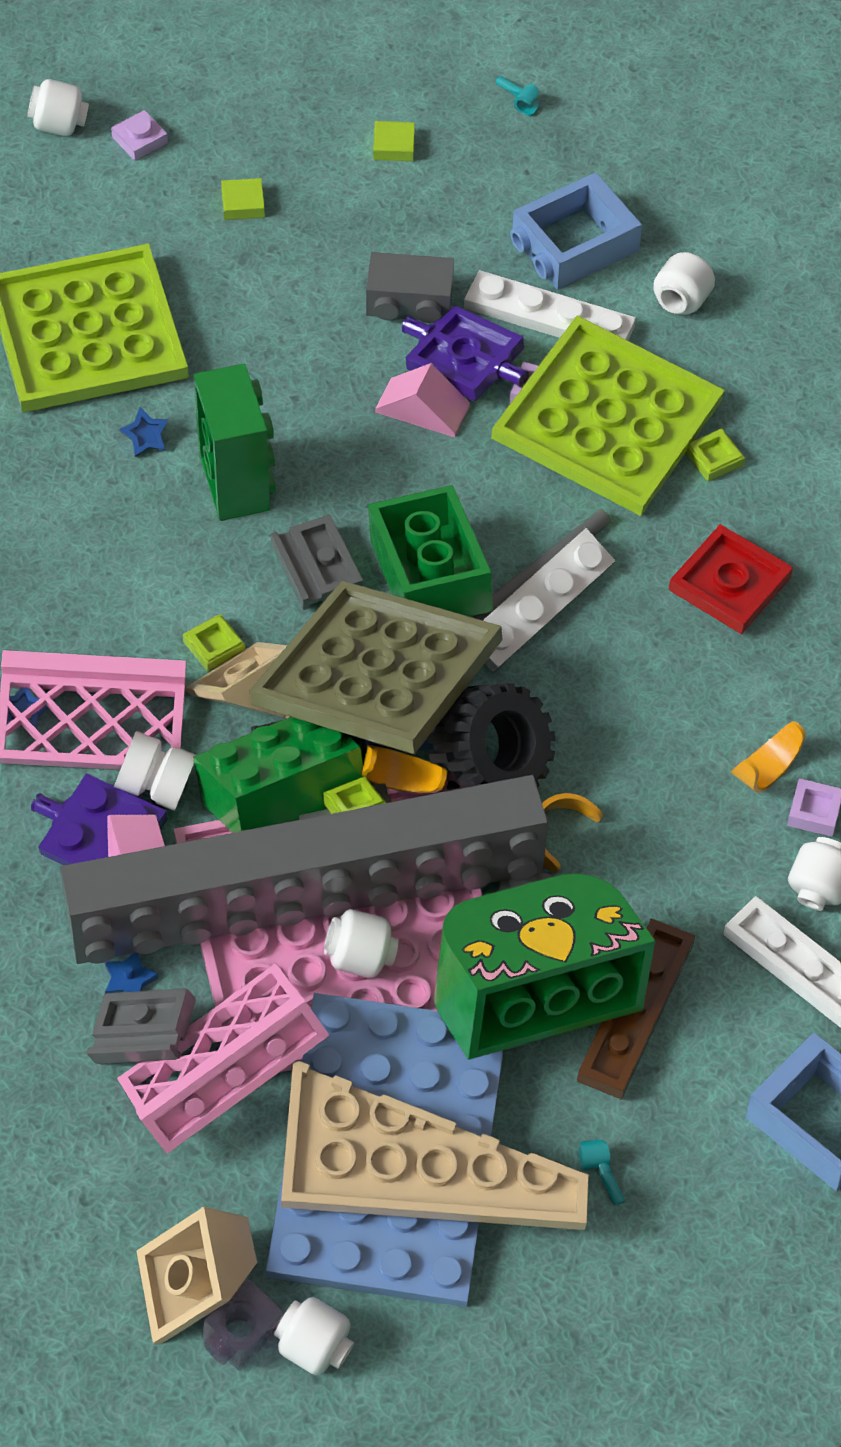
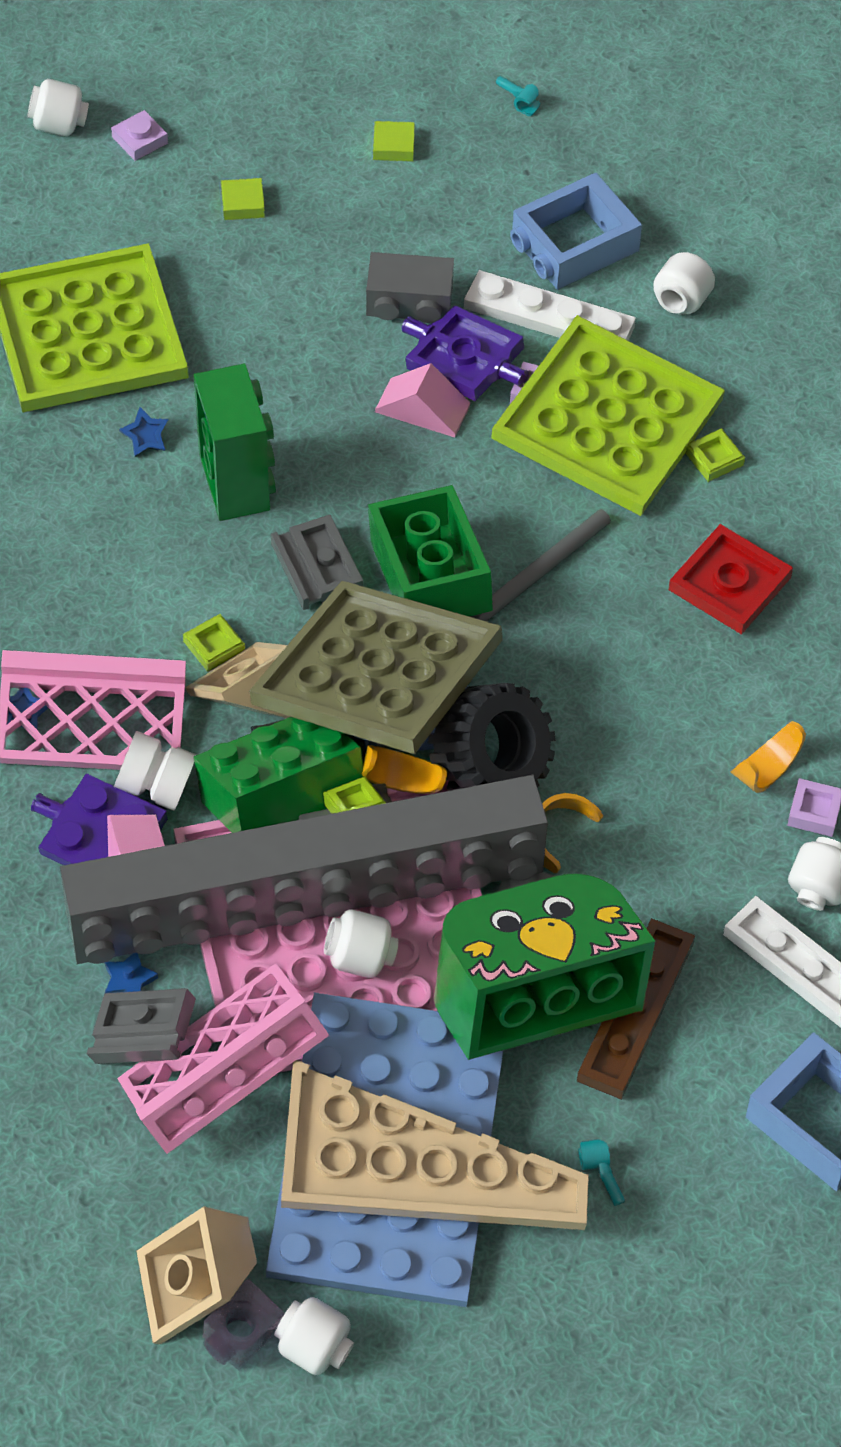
white plate [483,528,615,671] -> none

